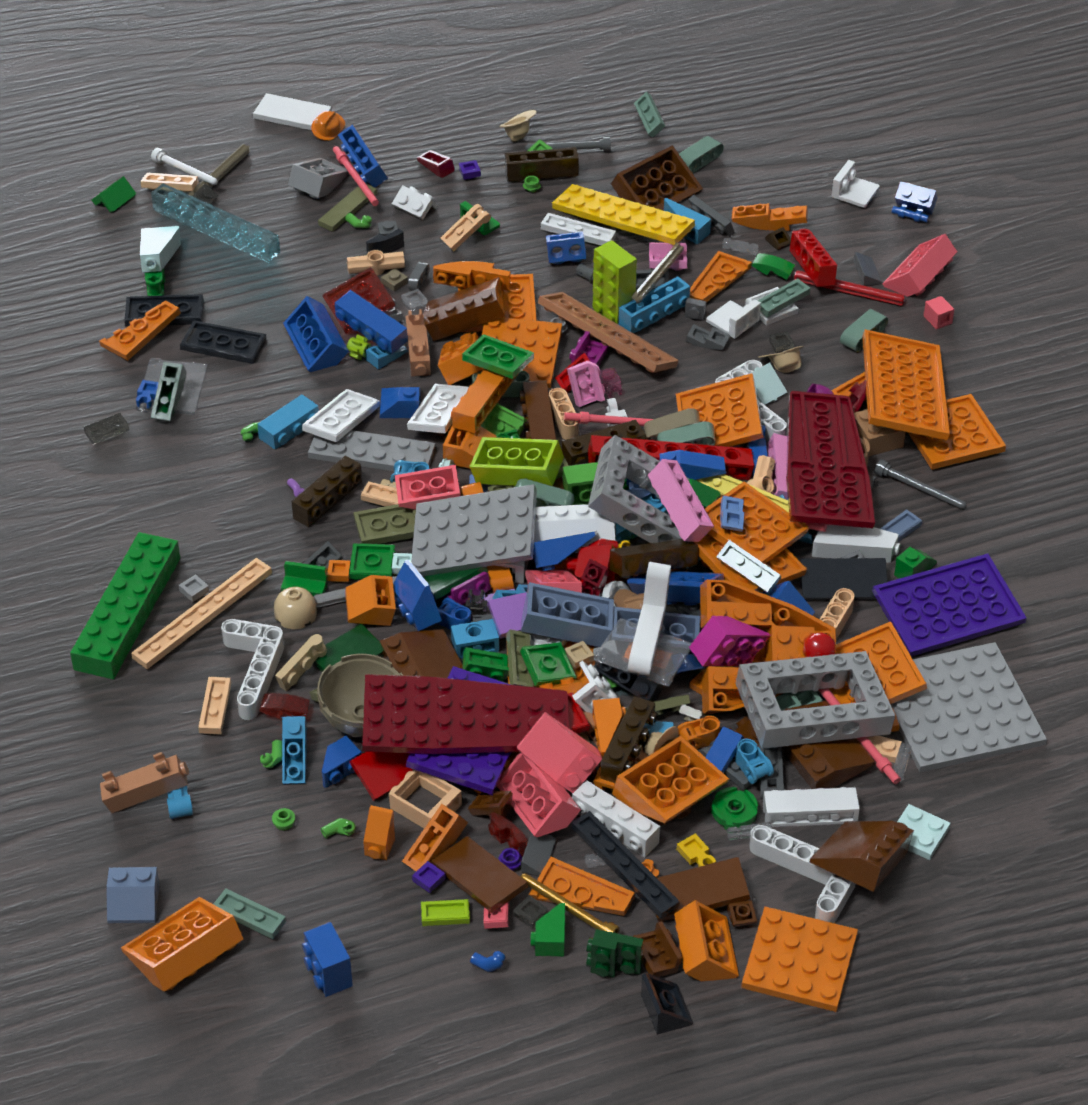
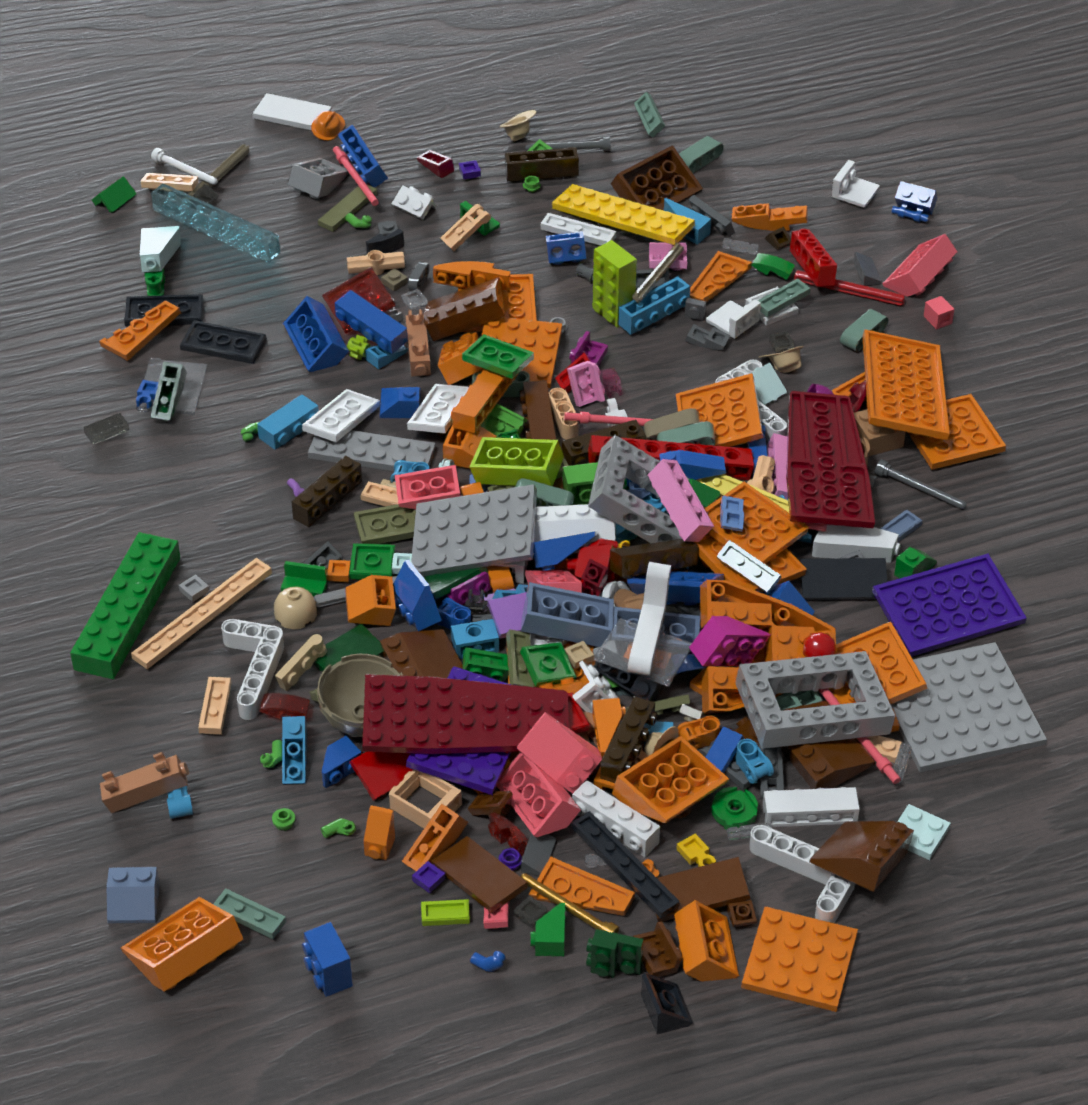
nougat plate [538,292,679,373] -> none
light nougat beam [820,588,855,639] -> none

